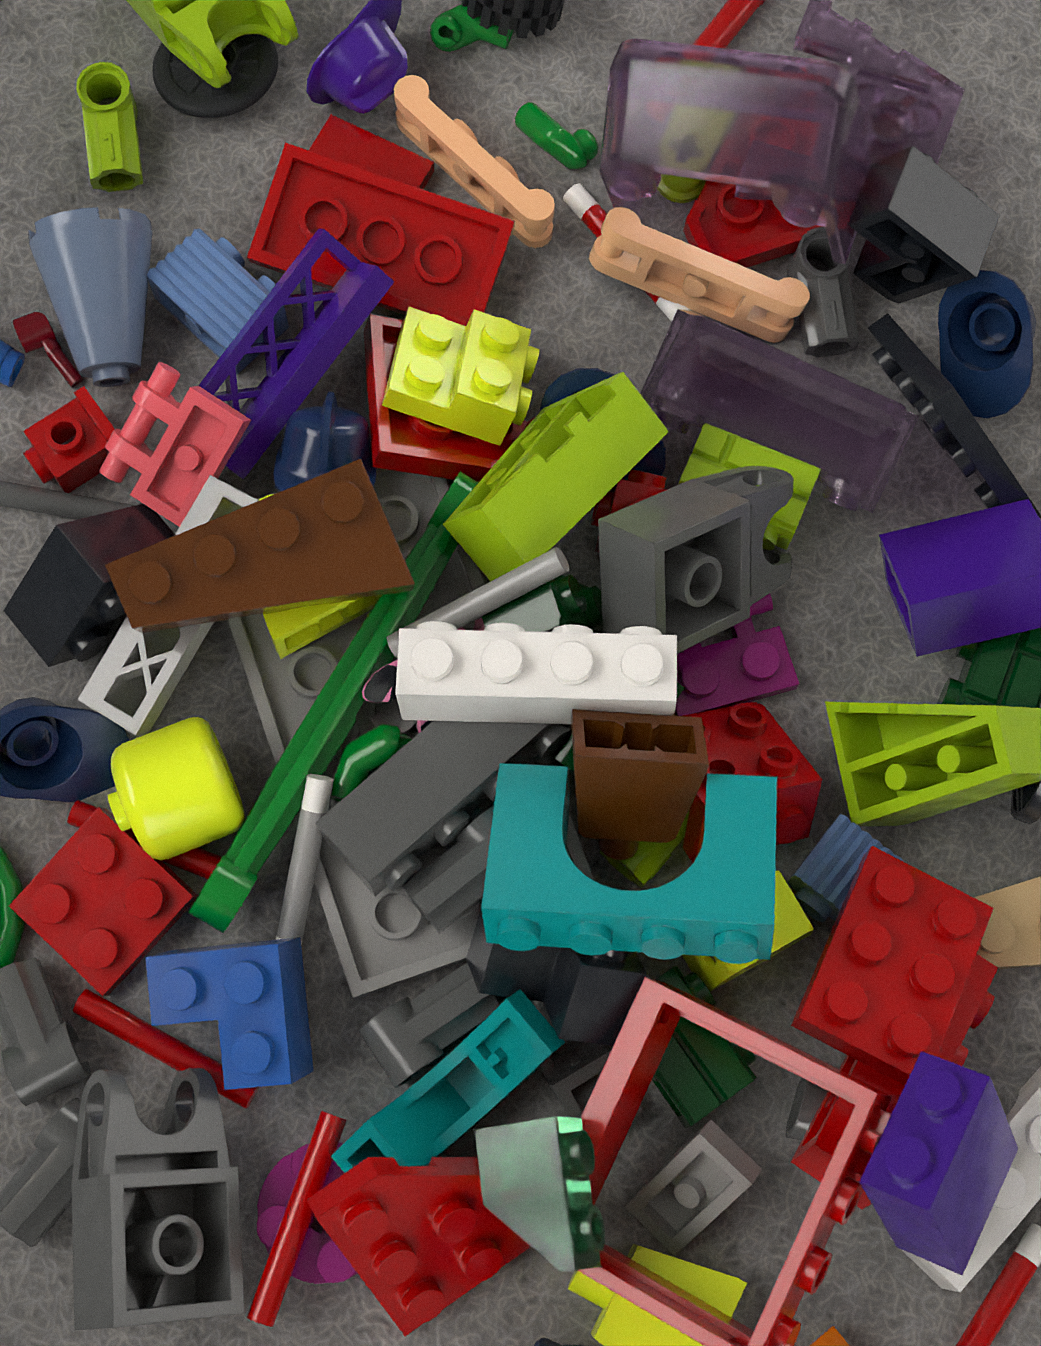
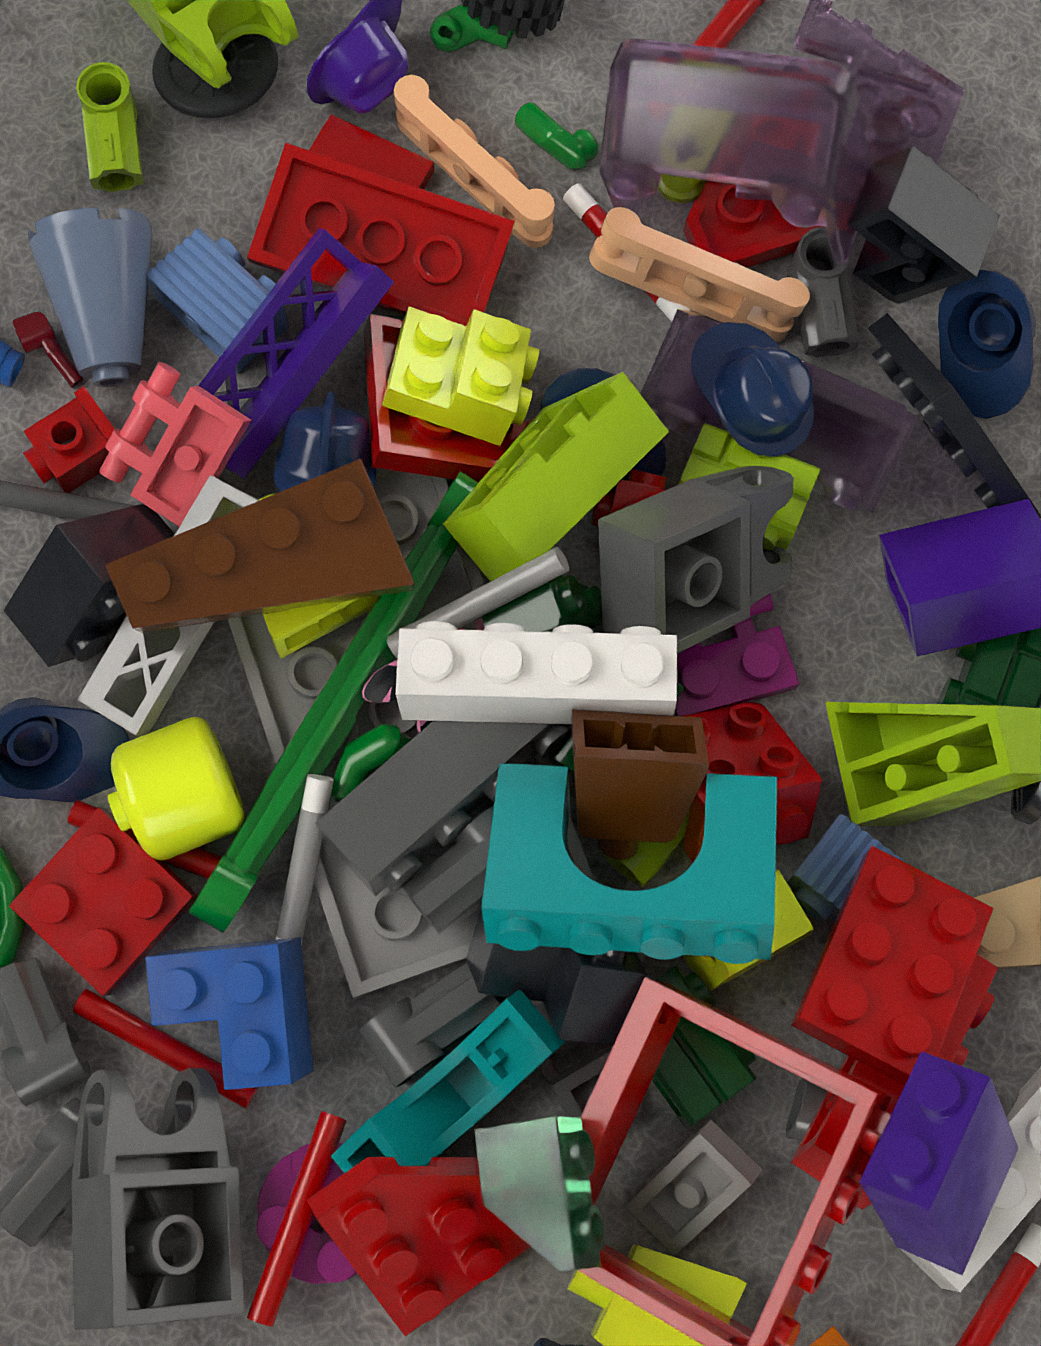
none -> dark blue piece [691,322,814,457]

